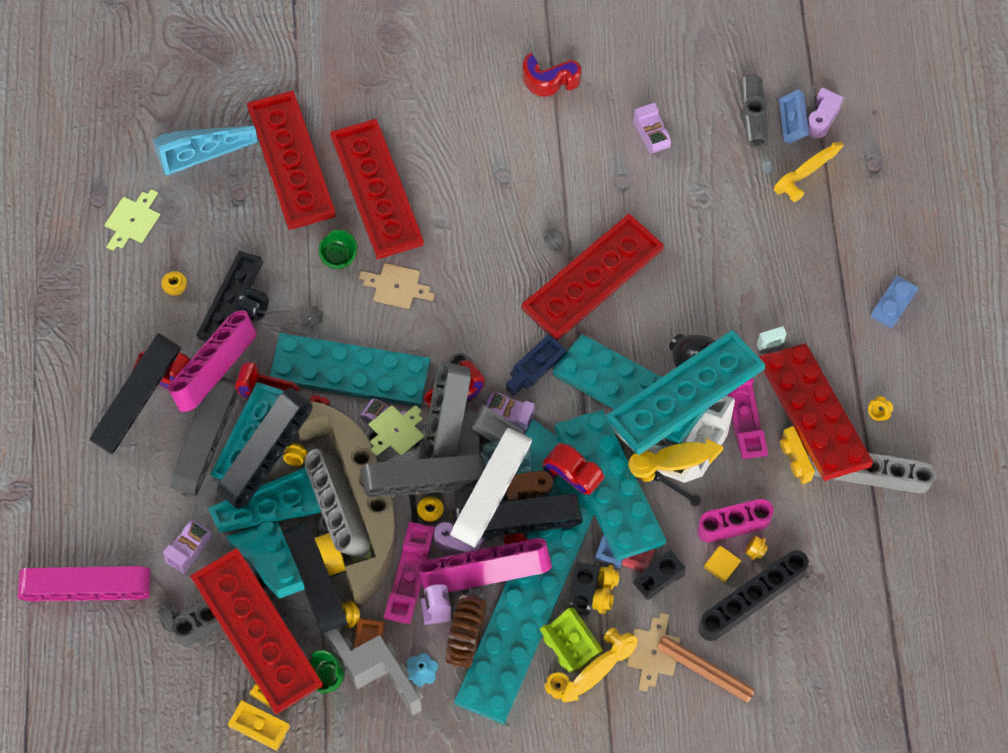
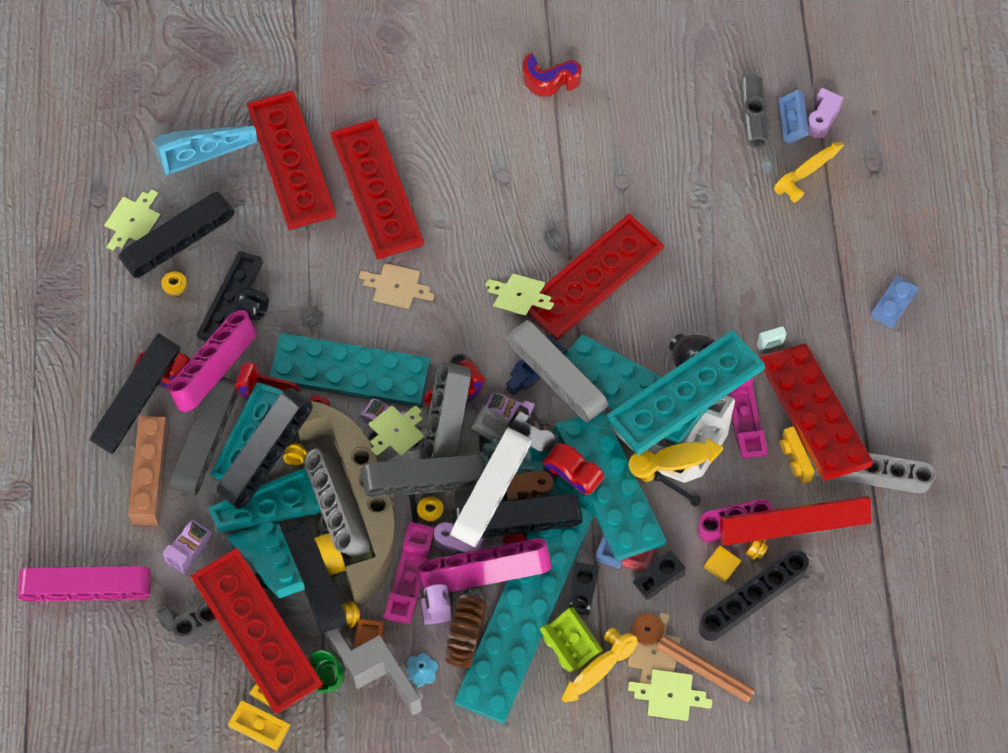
green hair [318,229,358,269] -> none
yellow plate [545,672,570,699] -> none
yellow plate [592,587,614,614] -> none
yellow plate [598,565,619,591] -> none
lavender leg [633,103,671,154] -> none
yellow plate [868,396,893,421] -> none
none -> black beam [119,192,235,278]
none -> nougat brick [128,416,169,526]
none -> yellowish green piece [485,274,554,315]
none -> light grey beam [506,320,609,422]
none -> black leg [507,405,556,452]
none -> yellowish green piece [628,669,712,721]
none -> dark orange wheel [631,613,664,646]
none -> red tile [720,496,871,546]

